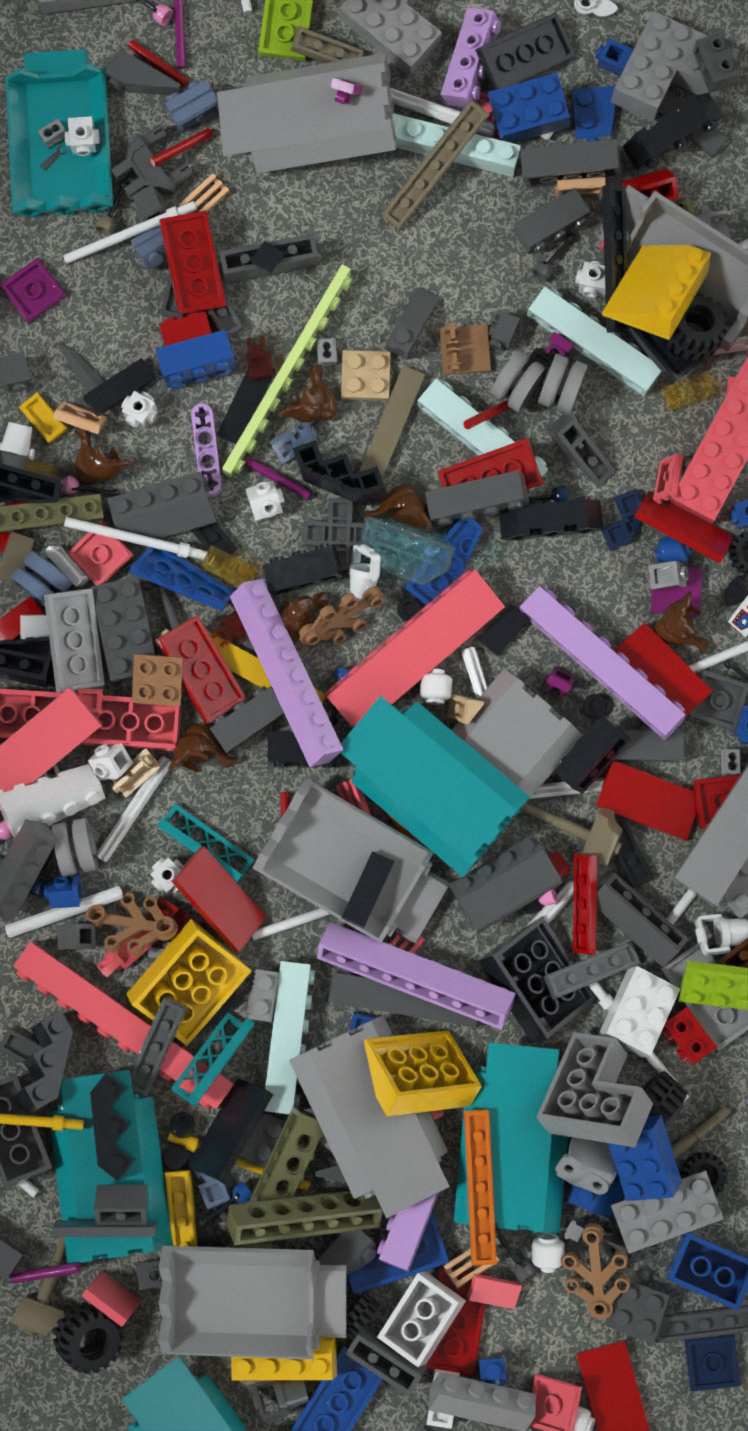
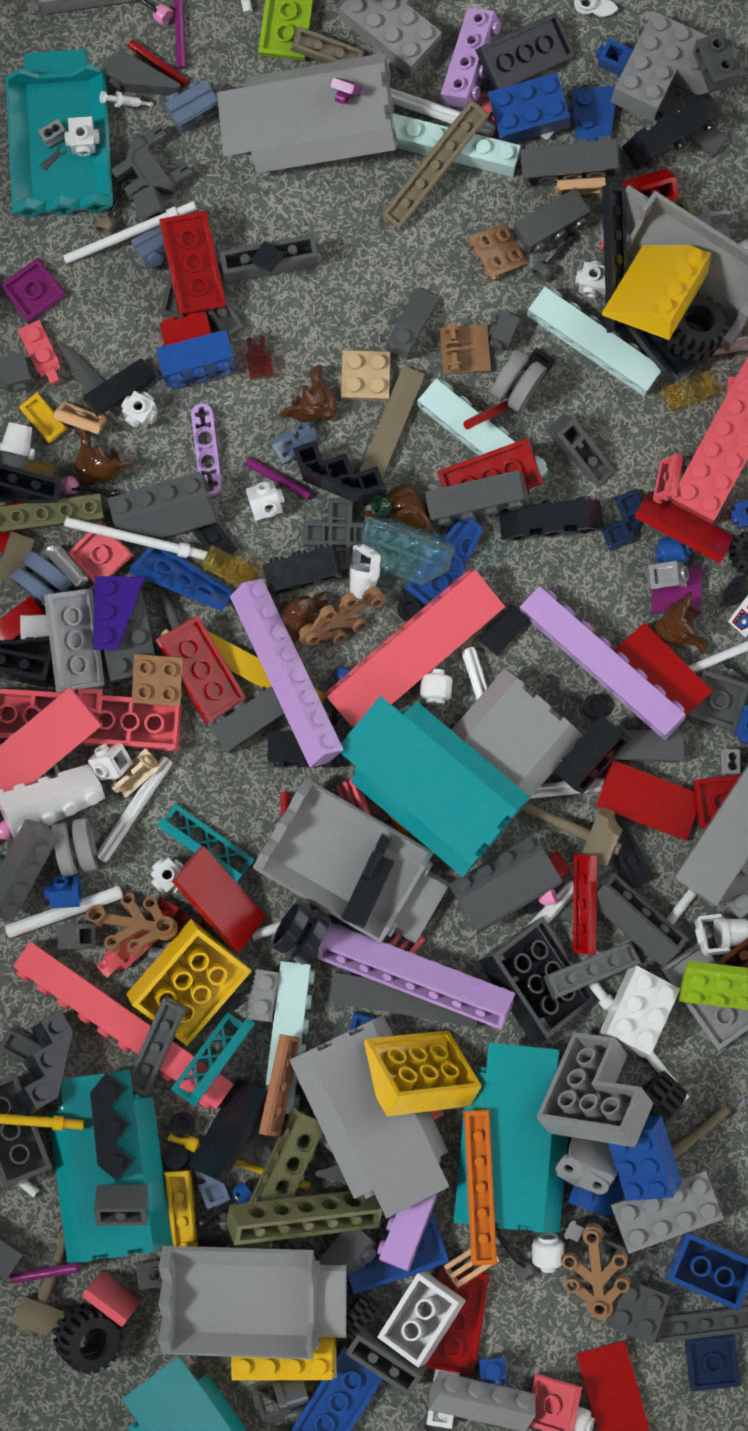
dark blue hinge [29,847,54,898] -> none
dark grey tile [53,1220,157,1237] -> none
red bar [150,128,213,167] -> none
reddish brown piece [168,723,238,773] -> none
light nougat tile [179,173,230,214] -> none
clear red plate [212,610,247,648] -> none
black sticker [216,359,276,444] -> none
yellowish green plate [222,264,352,478] -> none
light grey piece [317,338,337,366] -> none
tan slope [447,694,484,724] -> none
coral tile [467,1274,522,1309] -> none
dark blue hinge [528,485,568,502] -> none
light grey wheel [538,353,588,415] -> none
magenta tile [545,331,574,356] -> none
magenta tile [546,666,576,699] -> none
red brick [661,1006,717,1065] -> none
black tyre [681,1152,728,1197] -> none
none -> coral hinge [18,320,61,387]
none -> dark purple wing [92,576,145,651]
none -> white piece [100,91,154,107]
none -> nougat tile [259,1034,300,1137]
none -> black wheel [271,900,330,965]
none -> black bar [363,833,392,879]
none -> clear green hinge [371,495,392,516]
none -> medium nougat hinge [468,223,528,281]

